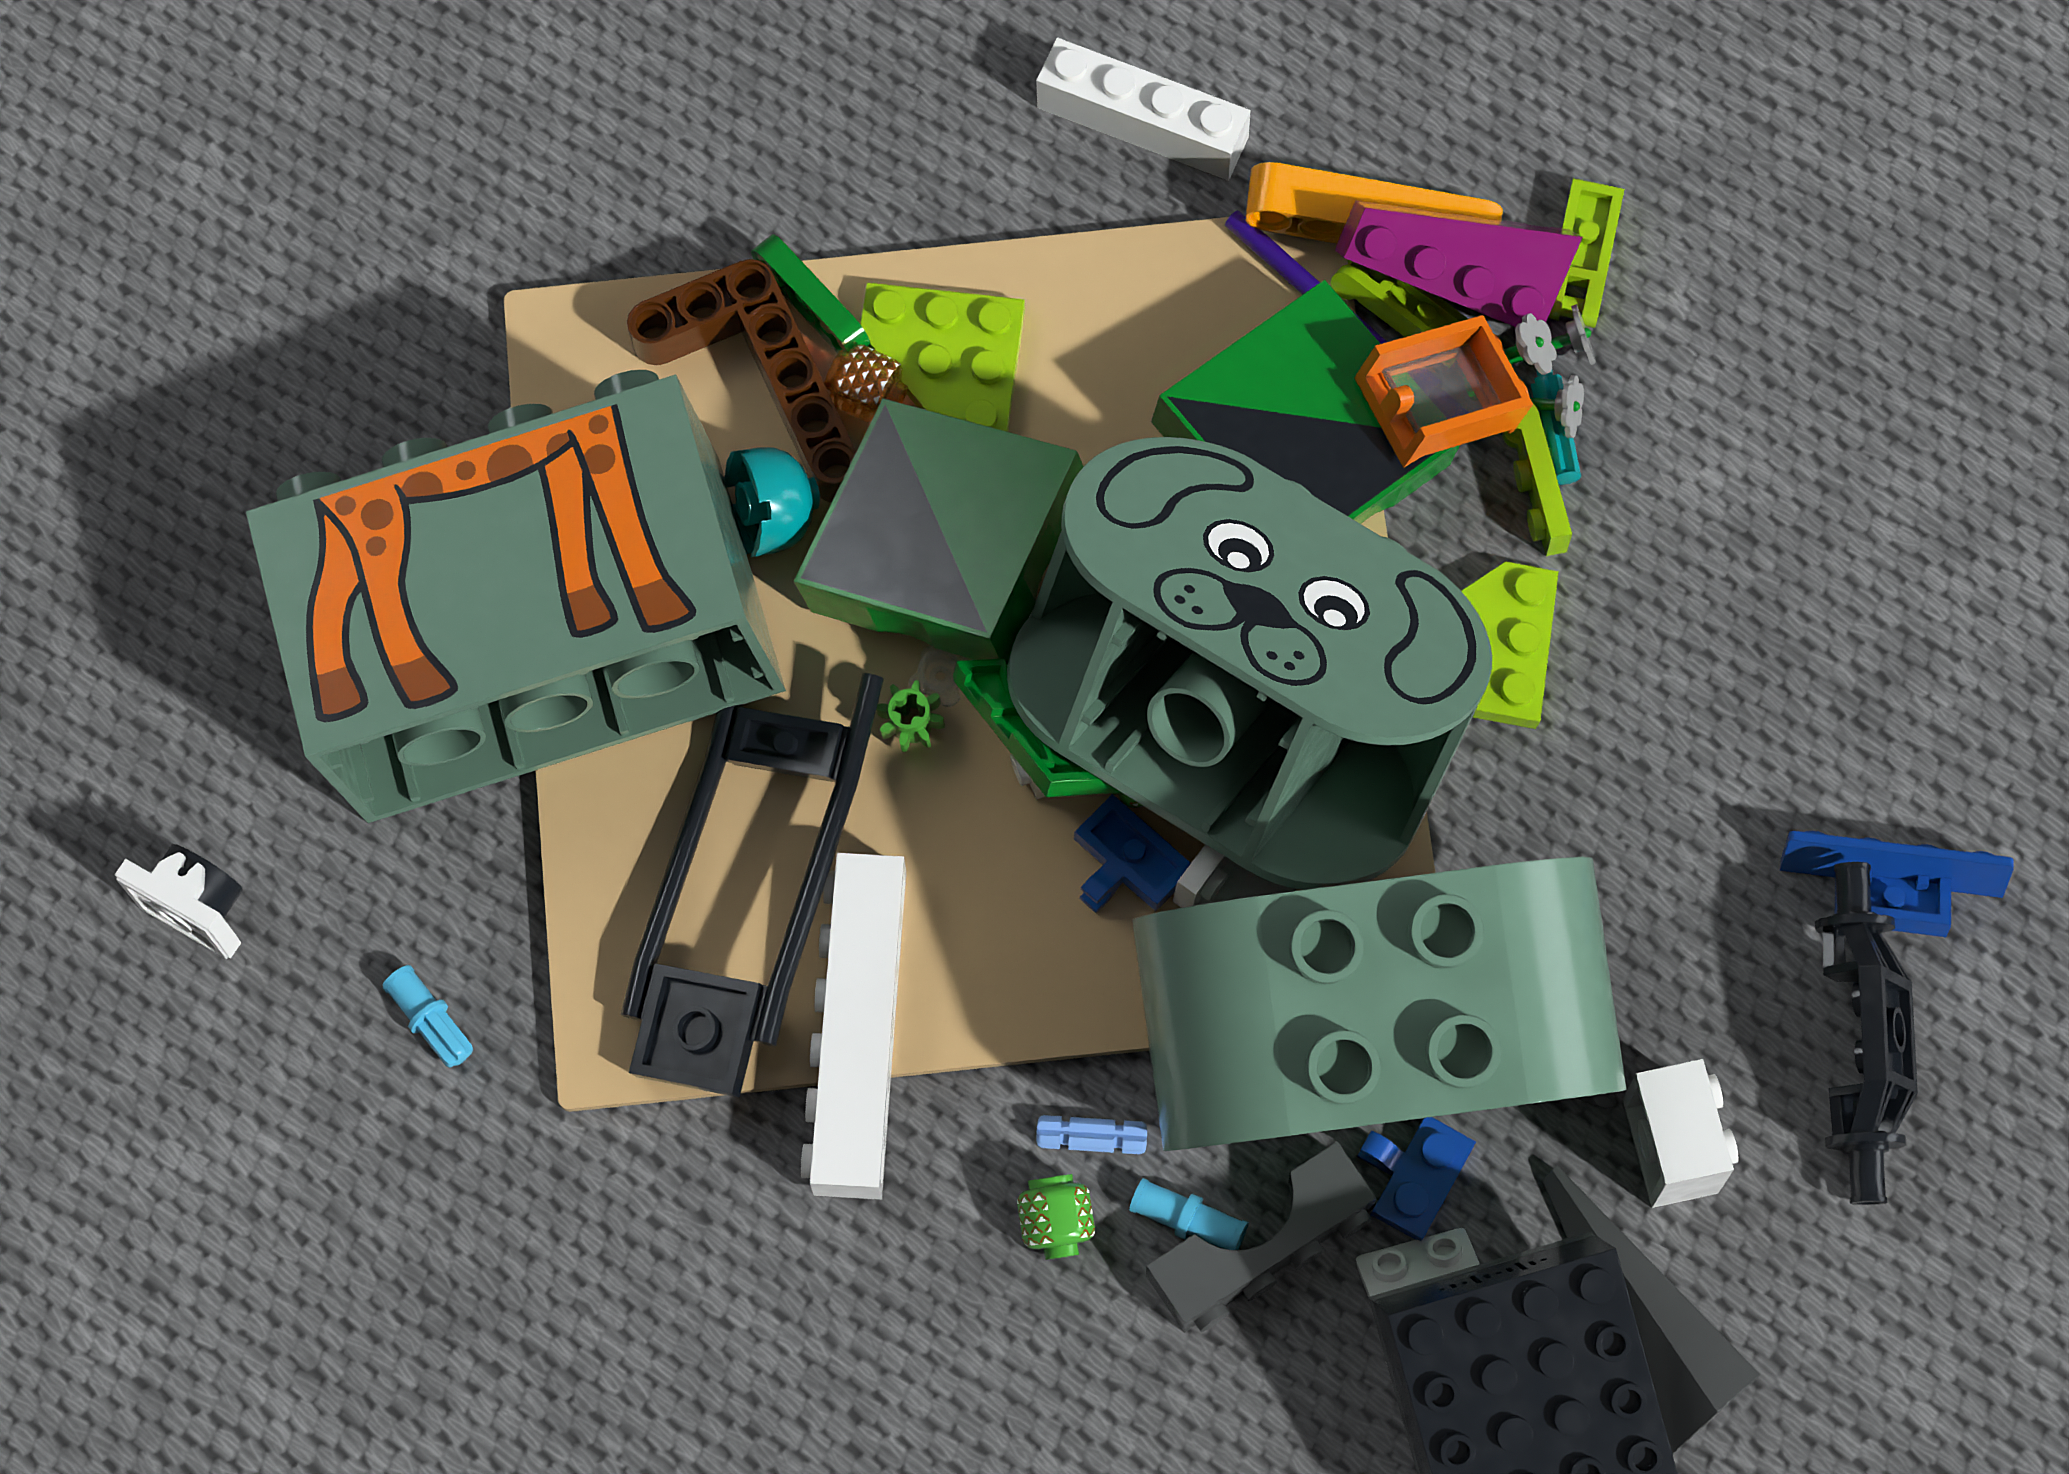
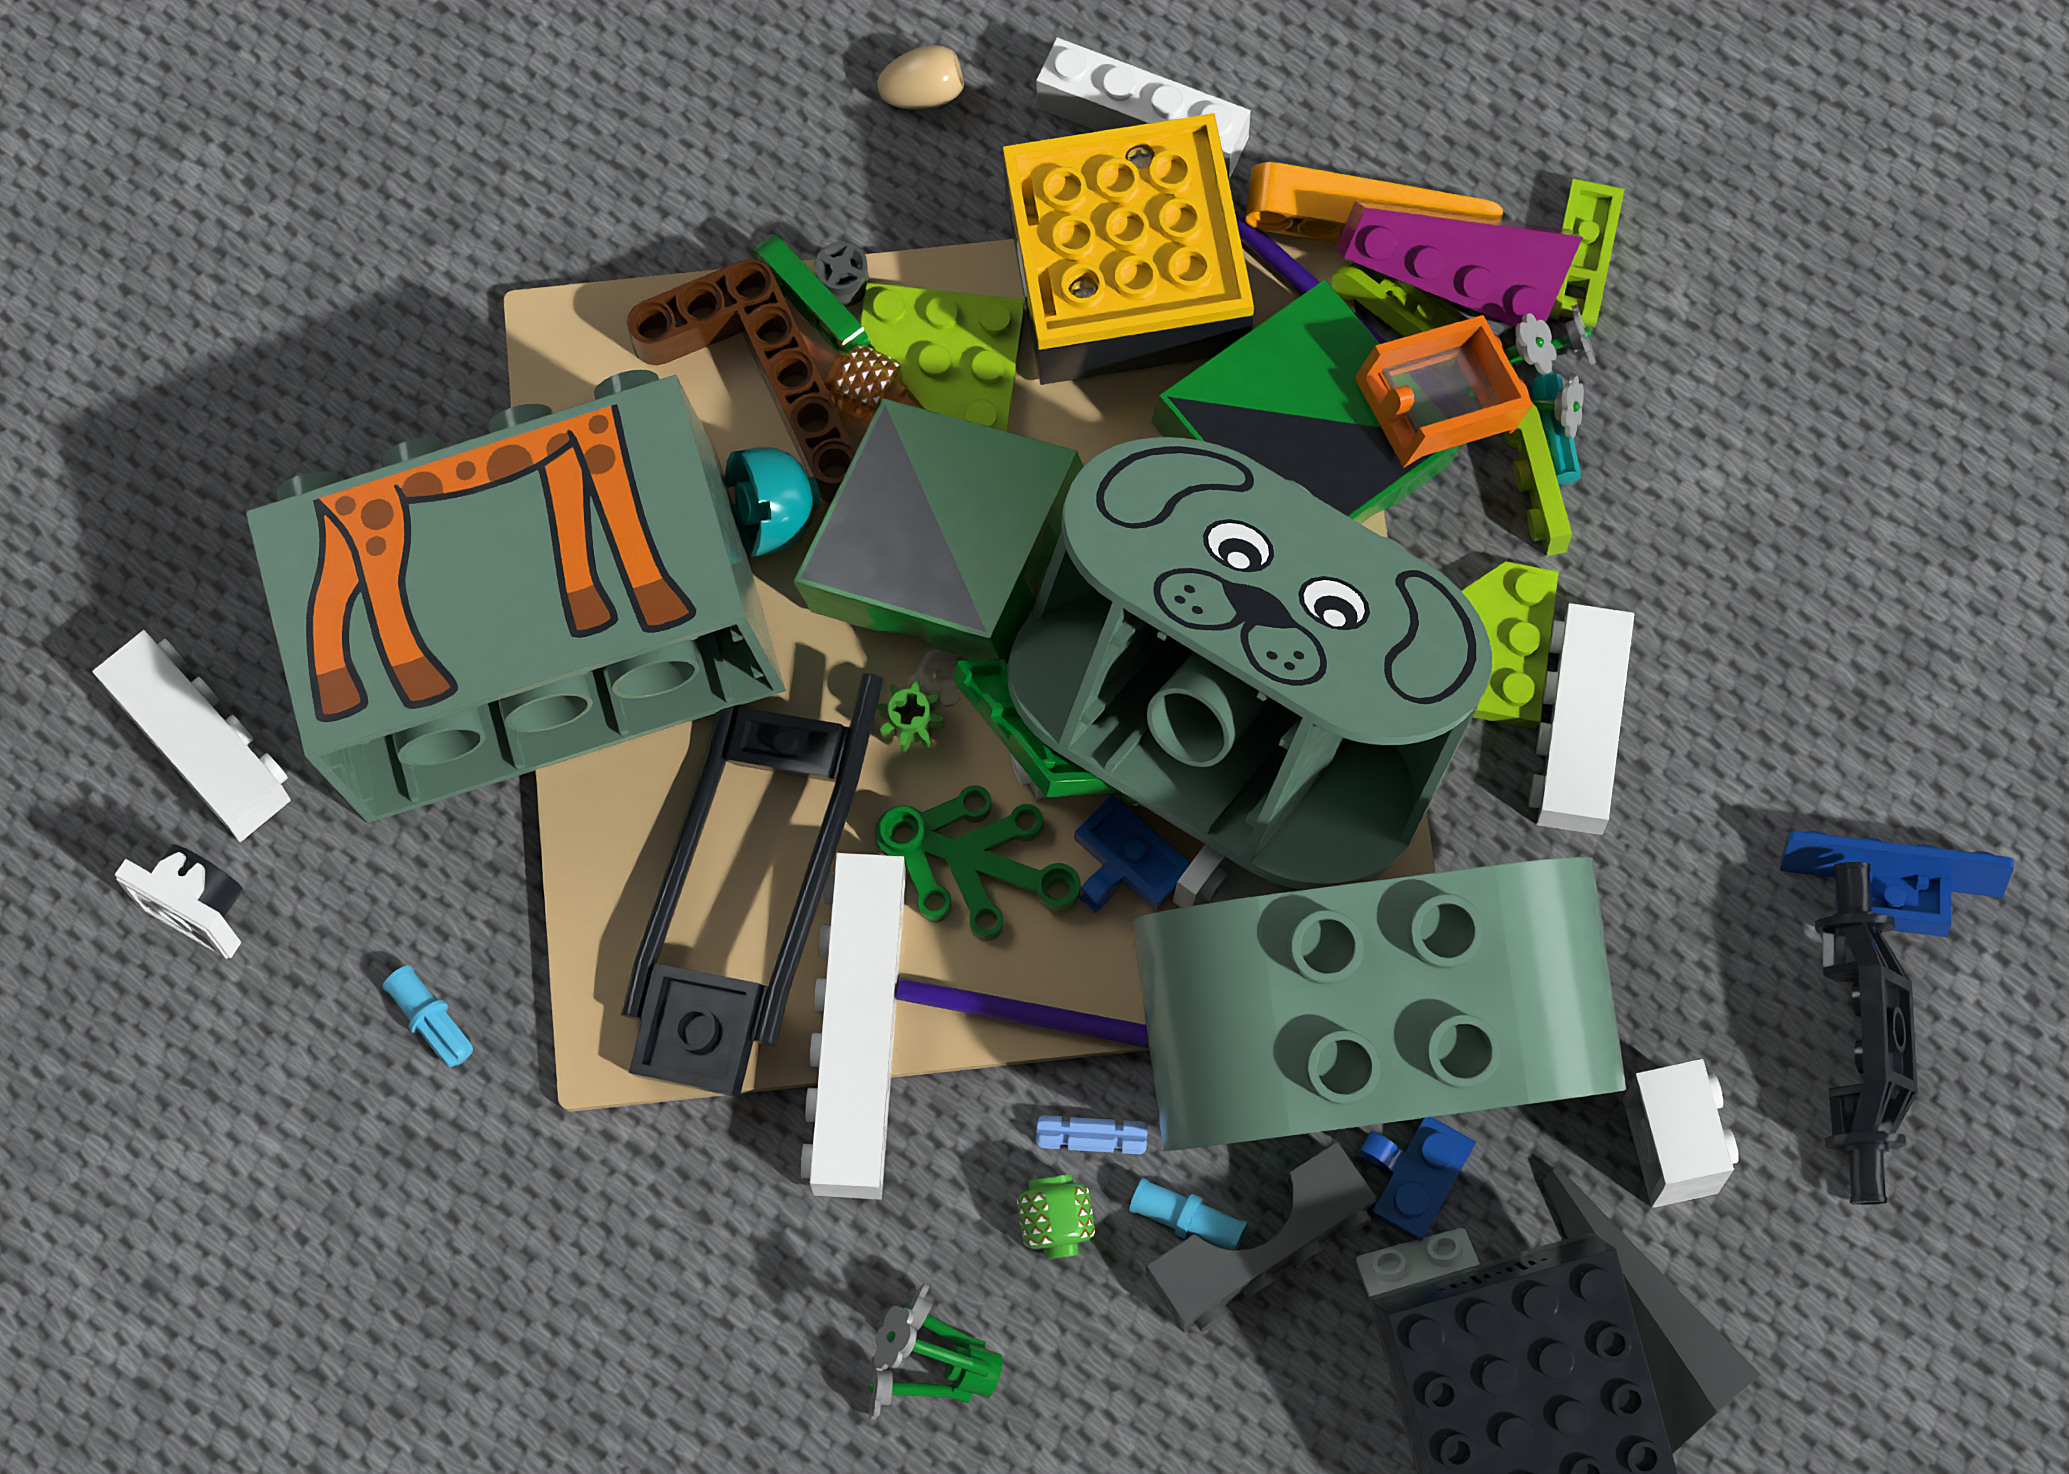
none -> white brick [92,630,291,842]
none -> dark grey wheel [814,241,870,307]
none -> plant [867,1283,1003,1420]
none -> green plant [875,785,1081,941]
none -> tan animal [877,45,964,110]
none -> dark purple bar [896,978,1149,1048]
none -> yellow piece [1003,113,1254,385]
none -> white brick [1529,603,1635,835]

